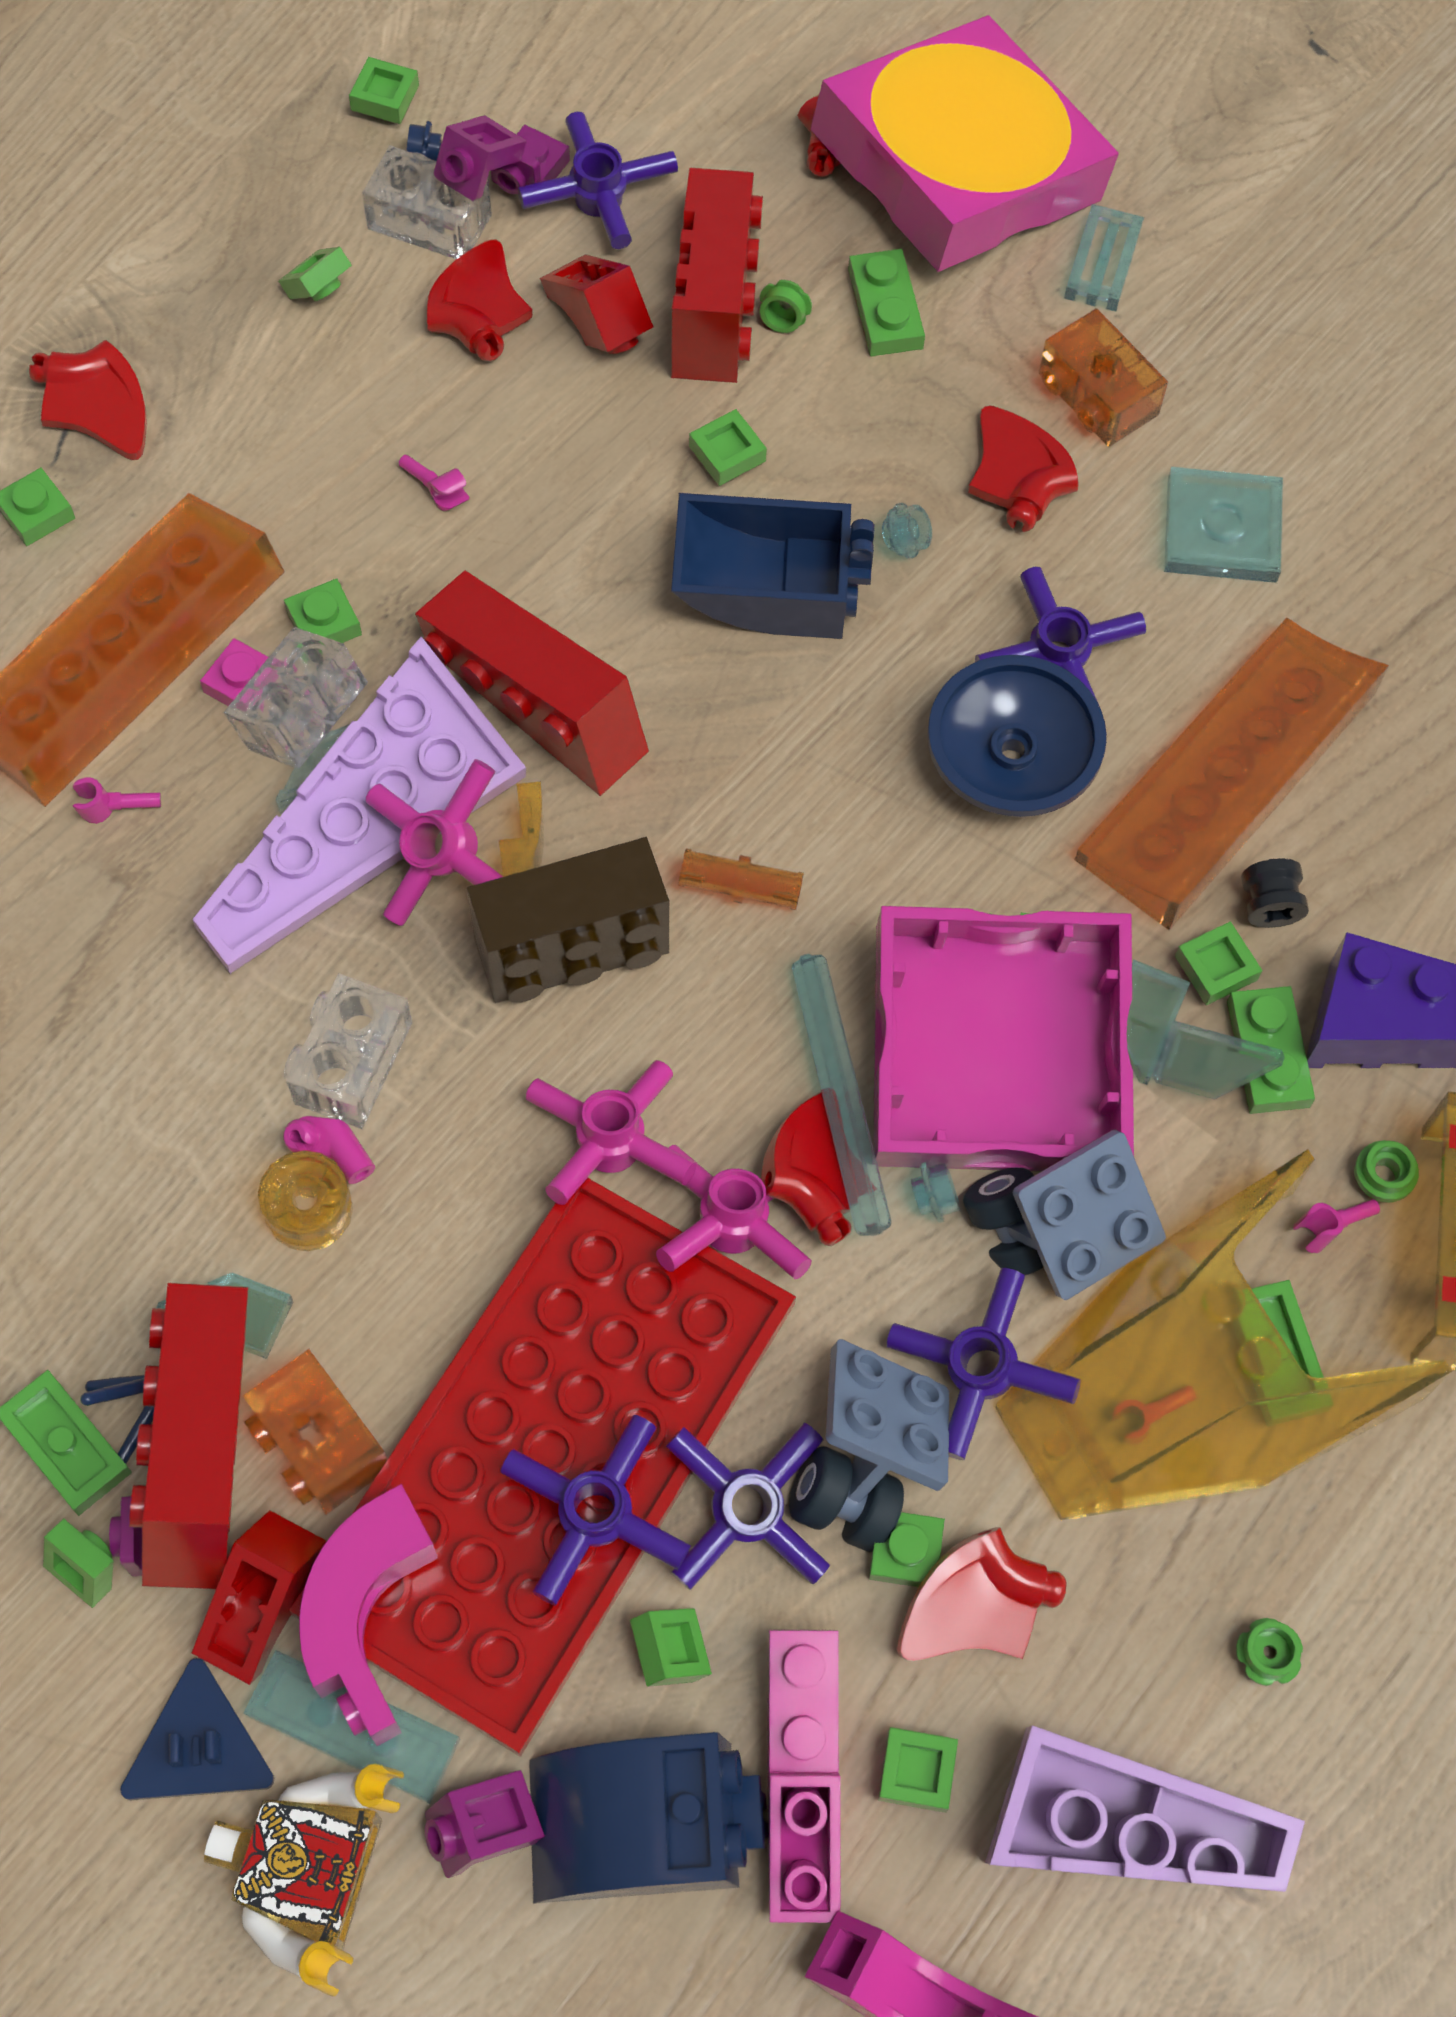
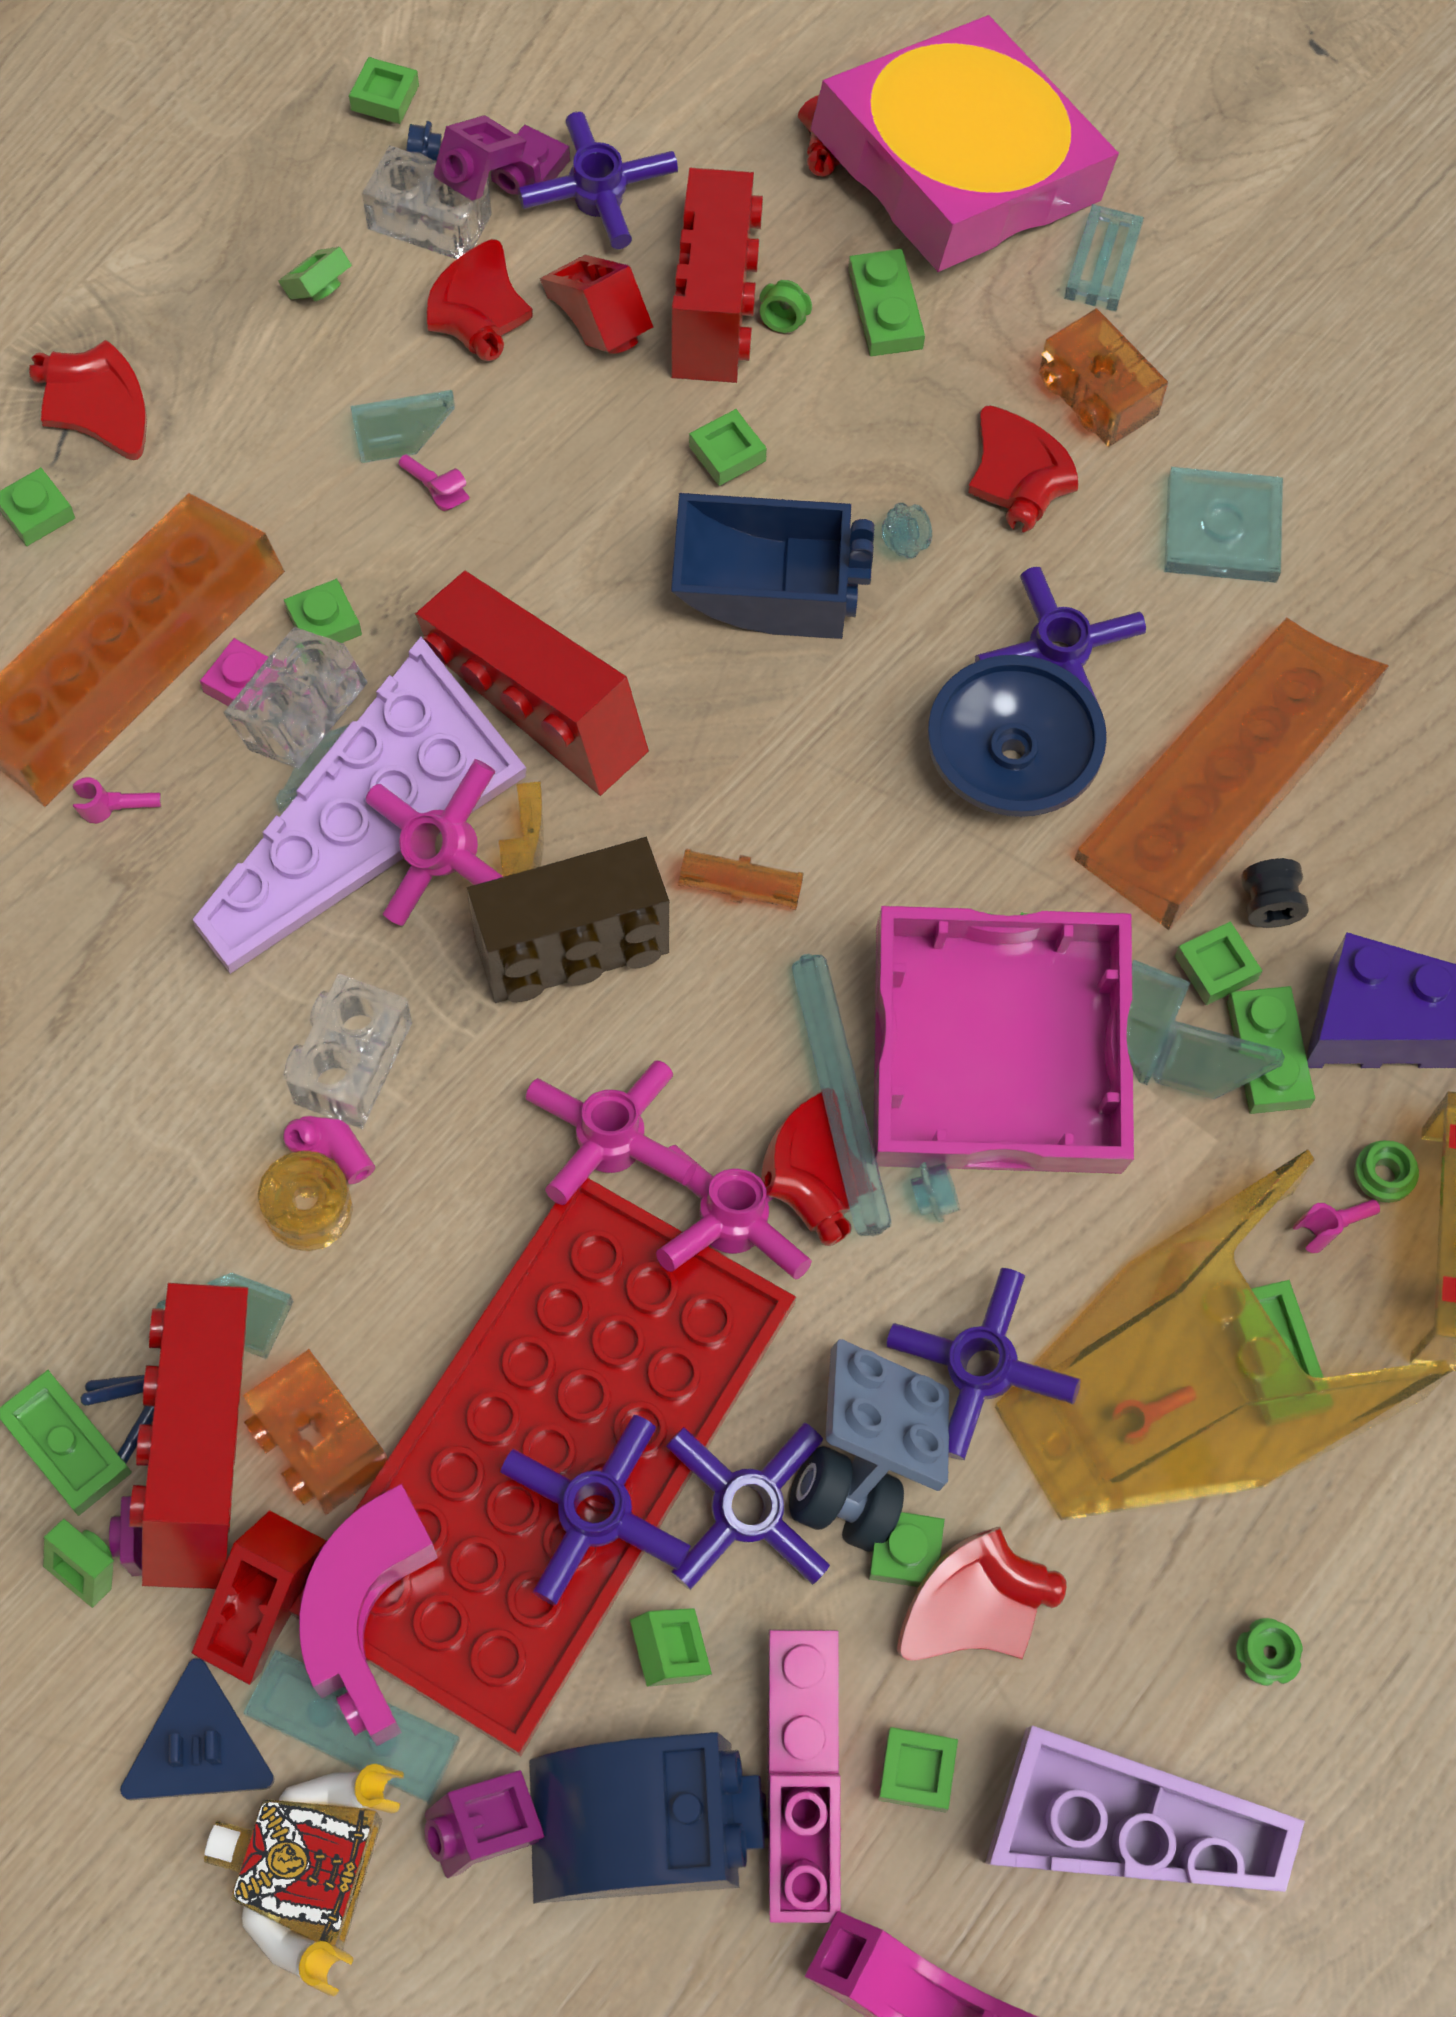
sand blue plate [963,1130,1166,1300] -> none
none -> clear light blue tile [350,390,455,463]

